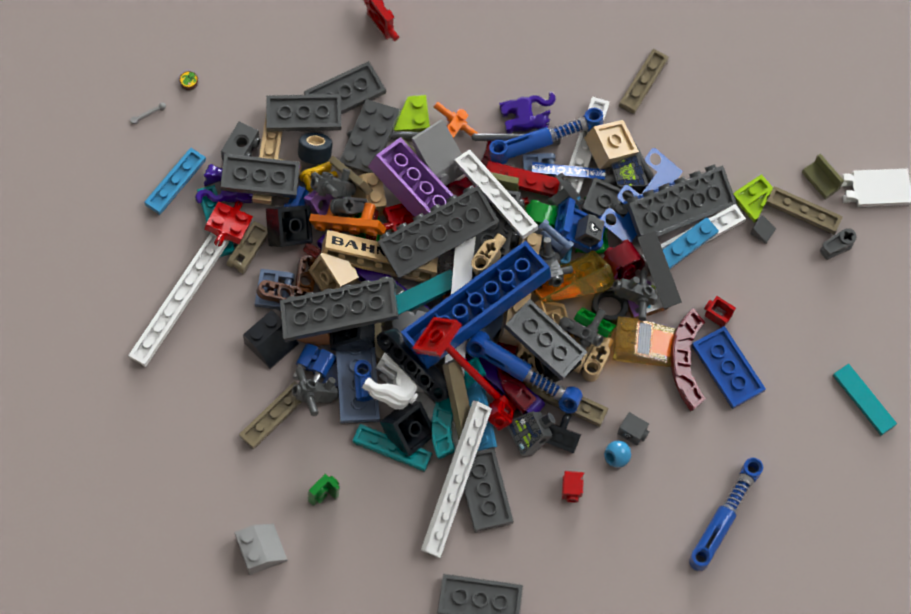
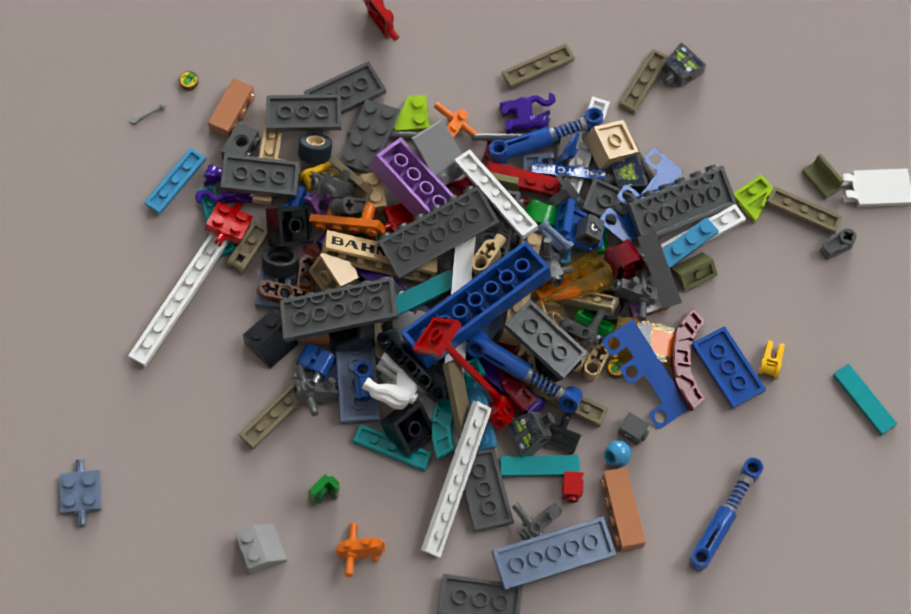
red window [704,296,736,328] -> none
dark grey slope [750,215,776,243] -> none
none -> sand blue plate [59,459,102,526]
none -> nougat brick [208,78,256,139]
none -> black tyre [262,247,298,278]
none -> orange piece [336,523,386,578]
none -> sand blue plate [491,516,616,590]
none -> teal tile [500,455,580,477]
none -> dark tan plate [502,43,575,89]
none -> dark grey piece [512,502,562,541]
none -> dark tan tile [543,283,619,315]
none -> blue dish [556,133,579,165]
none -> nougat brick [600,467,646,552]
none -> blue piece [602,319,689,429]
none -> tile [607,358,626,378]
none -> torso [661,42,706,87]
none -> olive panel [671,253,718,291]
none -> yellow piece [758,340,785,379]

